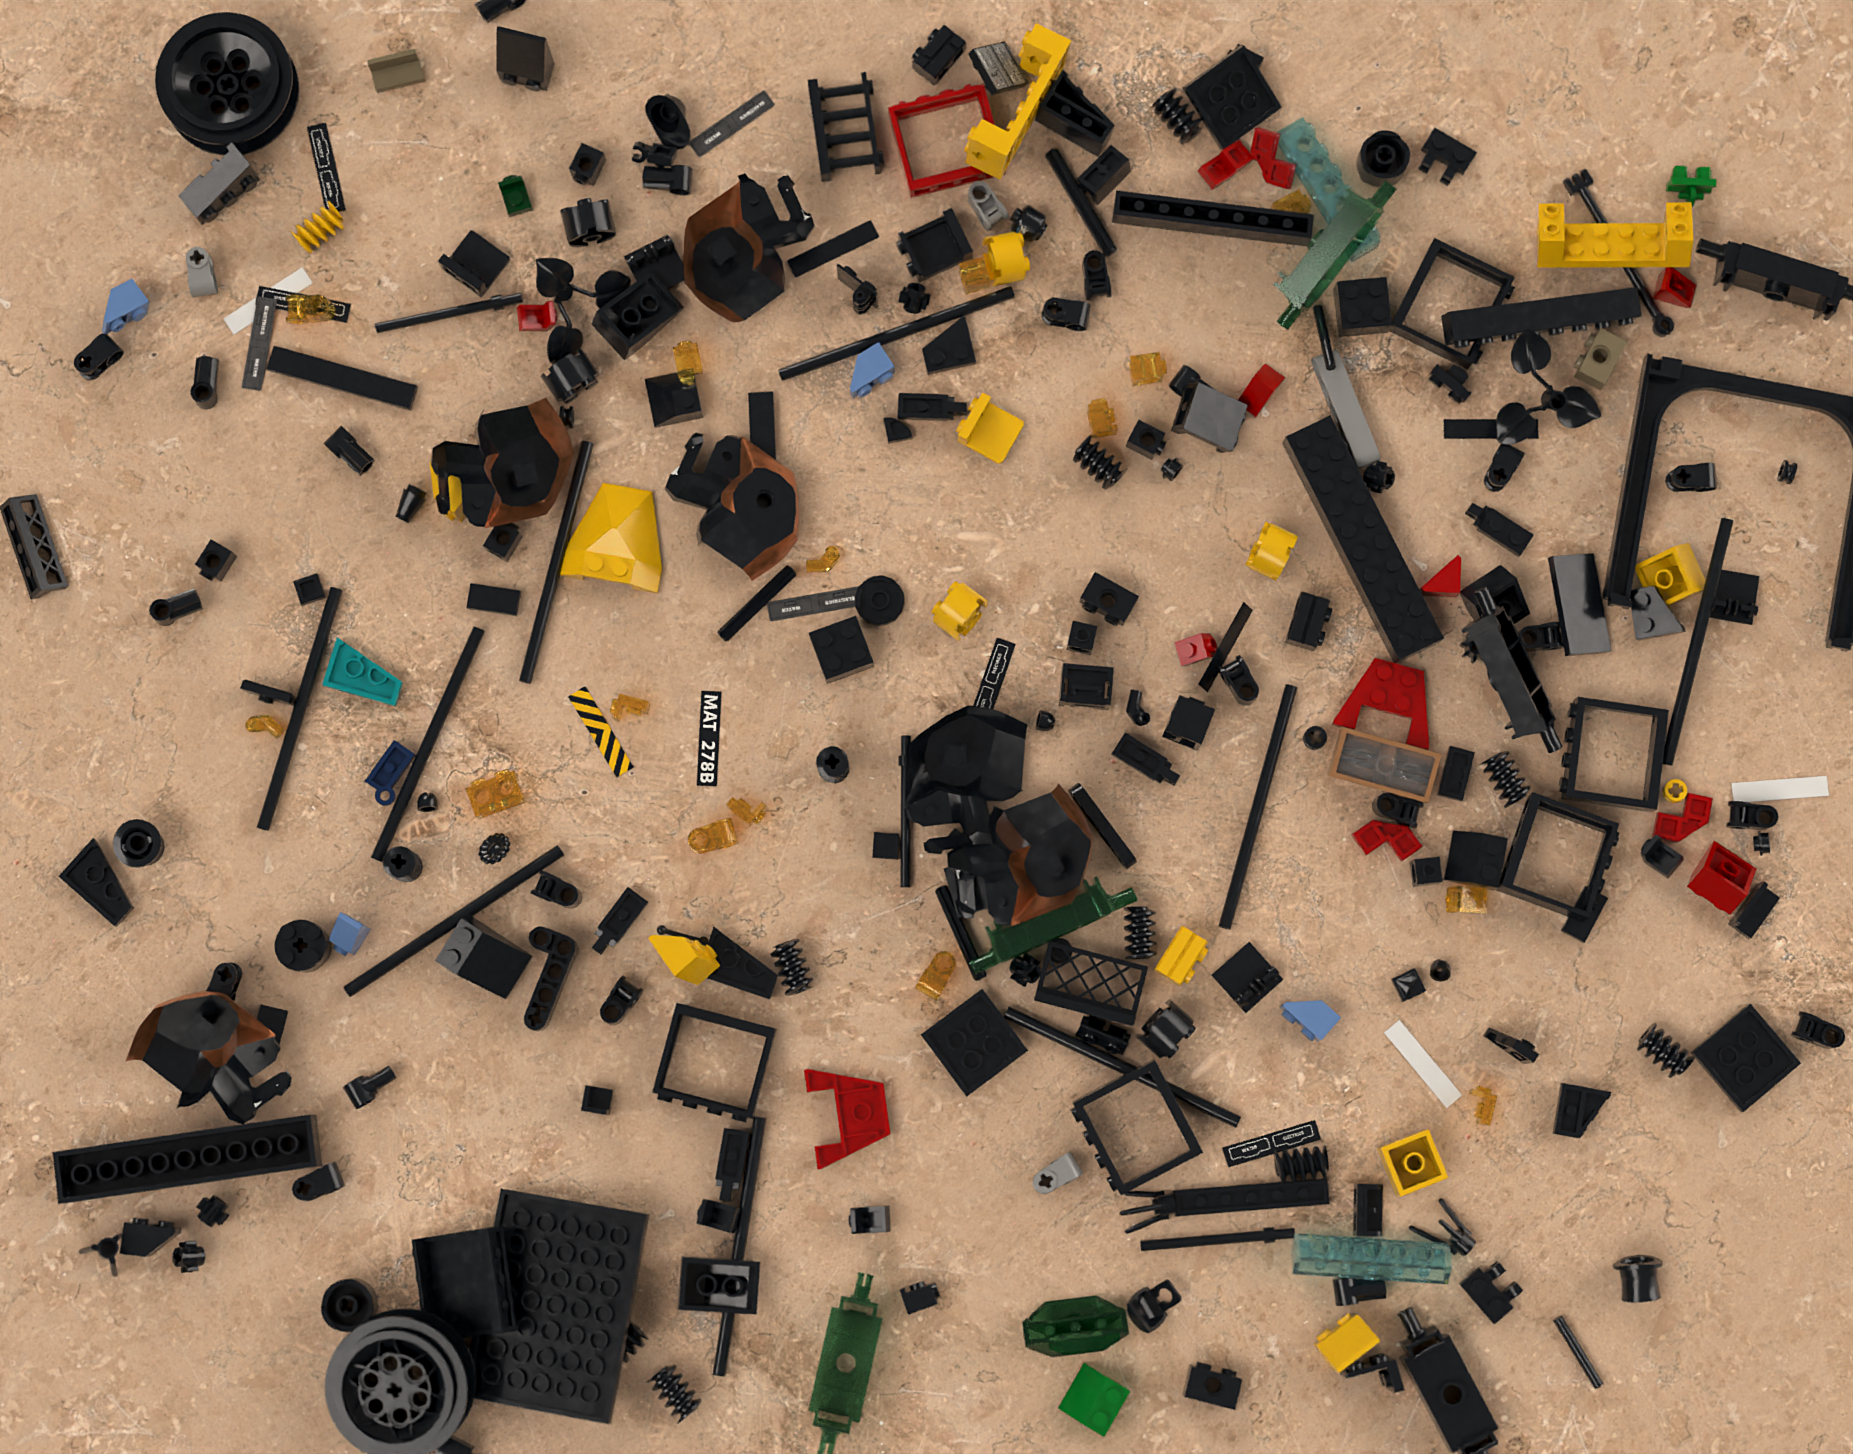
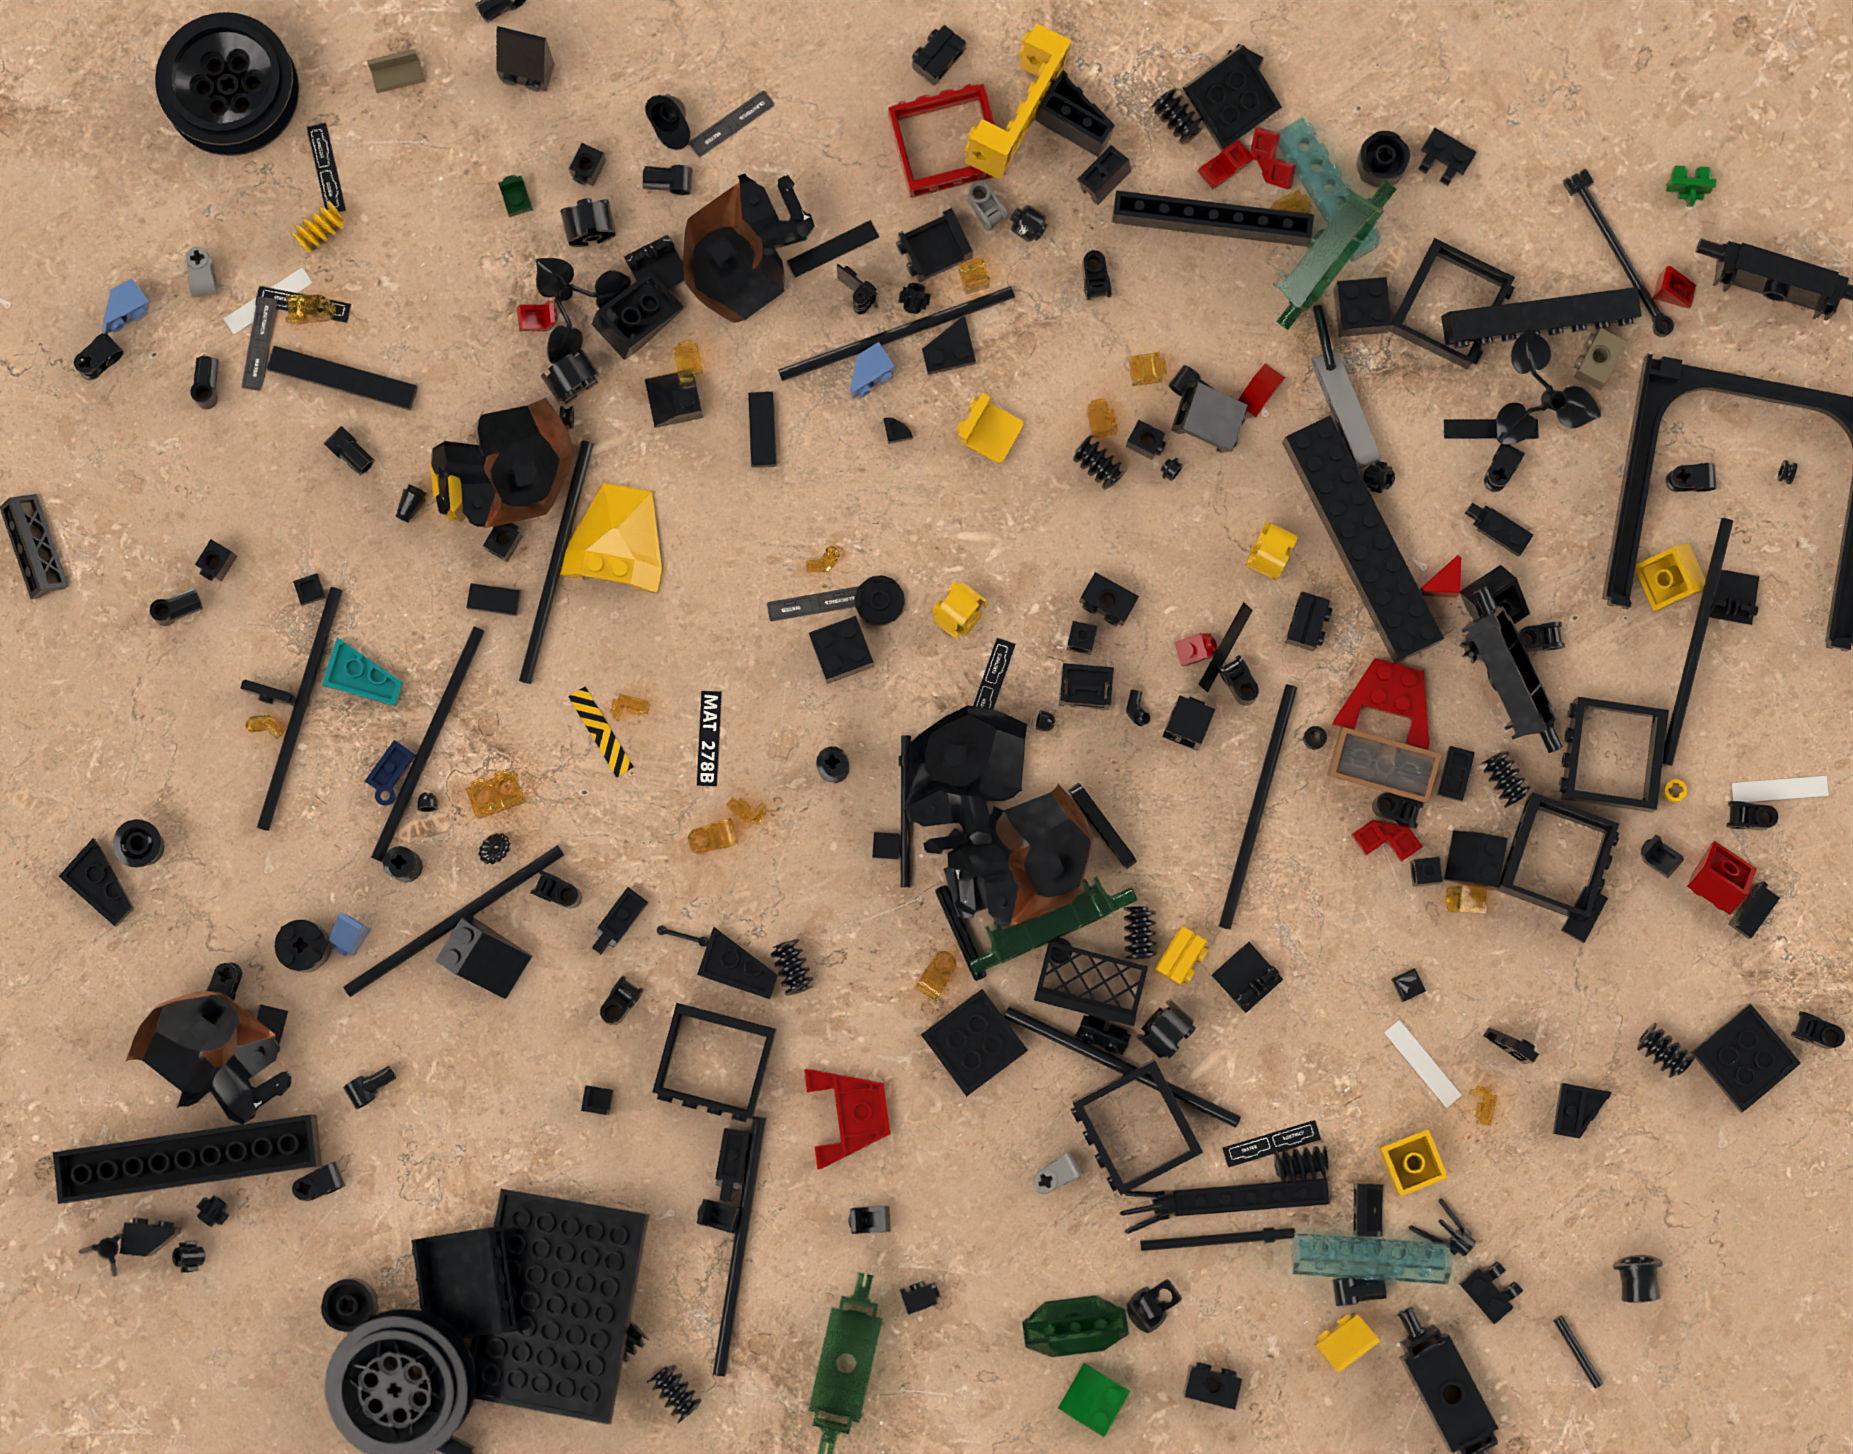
wedge [178,142,260,225] -> none
black bar [375,293,523,333] -> none
black bracket [438,230,510,298] -> none
black beam [524,926,578,1032] -> none
black plate [632,142,678,167] -> none
yellow slope [648,935,720,986] -> none
black piece [665,433,799,581] -> none
black slope [678,1256,760,1315] -> none
black axle [718,565,796,642] -> none
black fence [807,72,884,182] -> none
black hinge [897,393,967,421] -> none
tile [968,41,1029,96] -> none
yellow brick [982,231,1030,286] -> none
black gear [1009,953,1041,987] -> none
black piece [1041,297,1091,331] -> none
black axle [1045,149,1117,257] -> none
black hinge [1111,733,1180,786] -> none
medium blue slope [1280,1000,1341,1041] -> none
black bracket [1340,1353,1405,1393] -> none
black piece [1428,364,1472,404] -> none
black hinge [1430,959,1451,982] -> none
yellow plate [1537,202,1693,268] -> none
tile [1548,553,1611,656] -> none
wing [1630,586,1686,640] -> none
red tile [1652,793,1713,843] -> none
black plate [1753,831,1770,856] -> none

